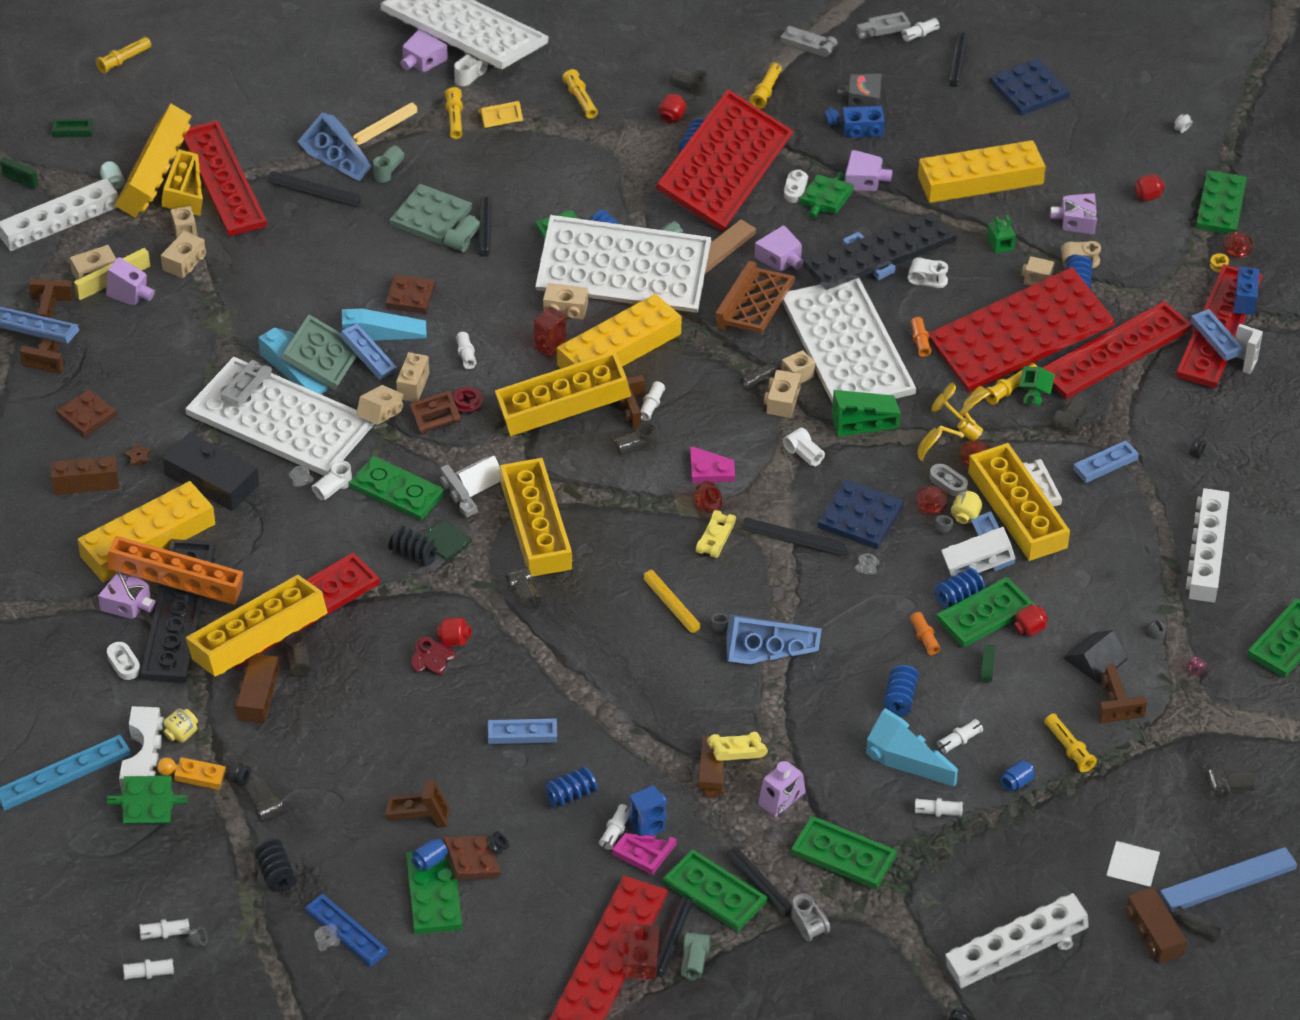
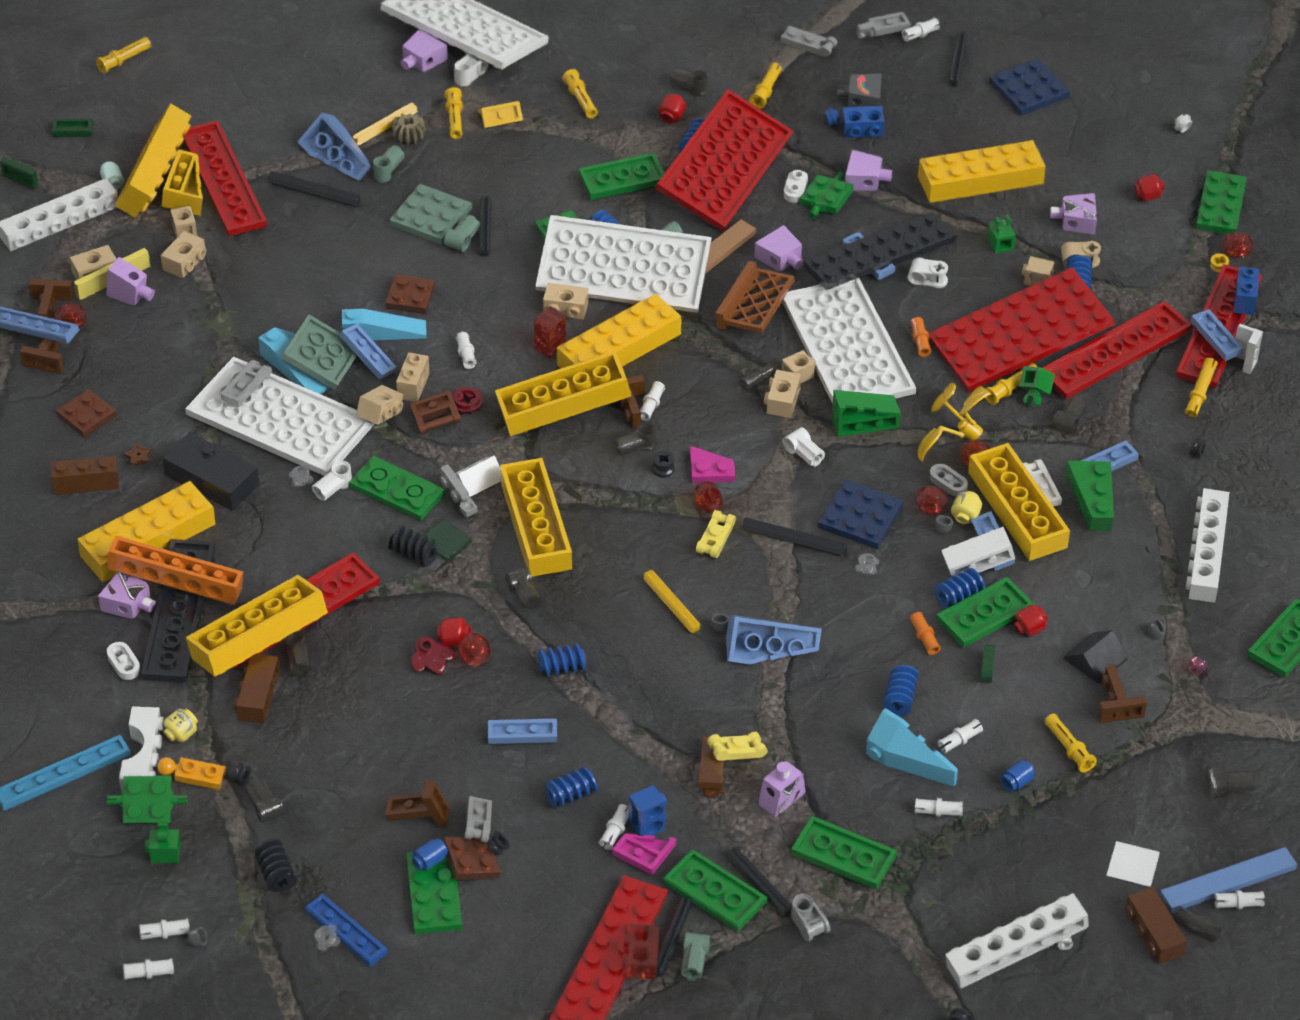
none -> clear red plate [56,303,87,327]
none -> green brick [145,823,181,863]
none -> dark tan gear [392,113,426,145]
none -> clear red plate [458,633,491,667]
none -> light grey plate [464,796,492,843]
none -> blue piece [537,643,586,676]
none -> green plate [579,153,665,200]
none -> black wheel [653,451,675,478]
none -> green wedge [1065,461,1114,531]
none -> yellow pin [1185,358,1218,418]
none -> white pin [1214,890,1265,909]

